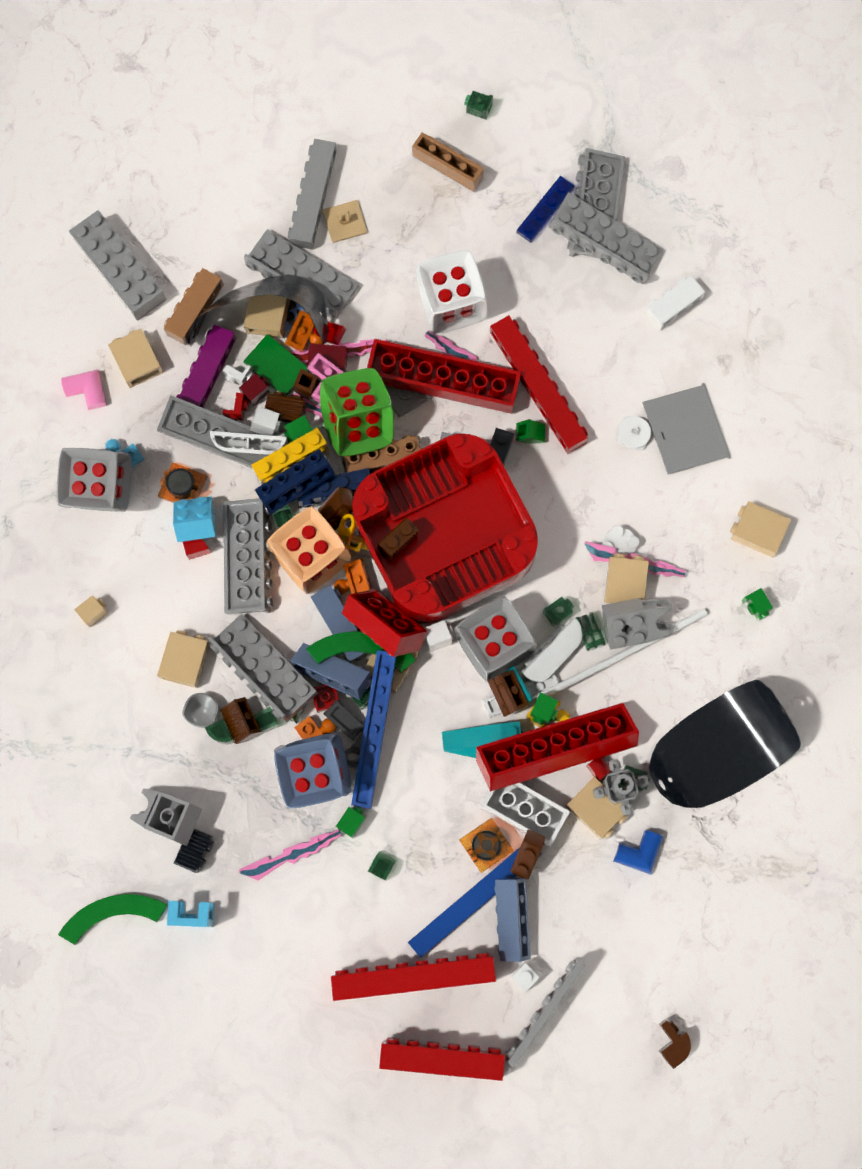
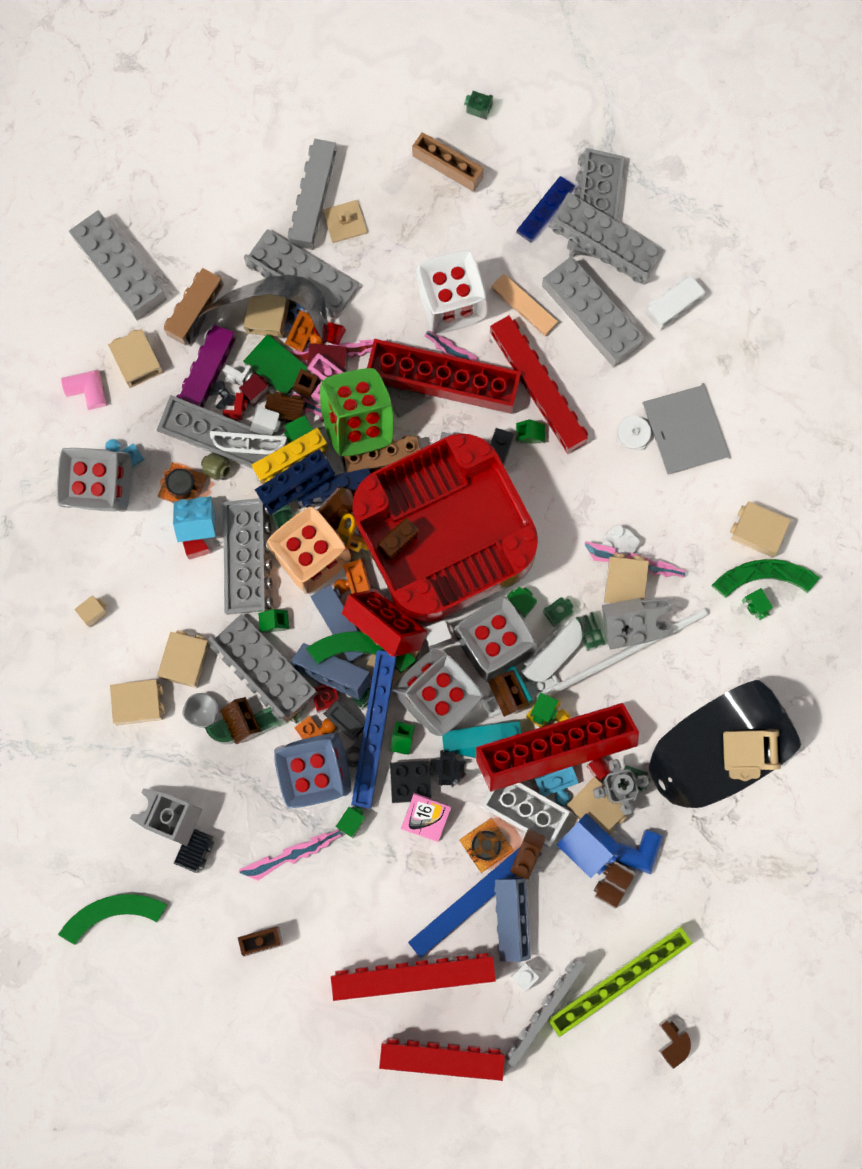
medium azure panel [167,901,215,927] -> none
clear green brick [368,851,397,881] -> none
none -> tan brick [110,679,165,726]
none -> olive head [201,453,230,480]
none -> black piece [209,380,236,409]
none -> reddish brown brick [238,926,283,957]
none -> green brick [258,609,289,632]
none -> green brick [390,721,415,755]
none -> black brick [390,761,431,803]
none -> light grey piece [392,649,483,736]
none -> slope [401,793,451,842]
none -> black piece [430,750,467,788]
none -> light nougat tile [491,274,558,336]
none -> green brick [506,586,537,618]
none -> medium azure plate [535,766,578,806]
none -> light grey brick [542,256,644,367]
none -> lime brick [548,926,693,1037]
none -> brick [556,813,621,878]
none -> reddish brown brick [593,861,635,909]
none -> green tile [711,559,820,598]
none -> tan piece [723,729,781,781]

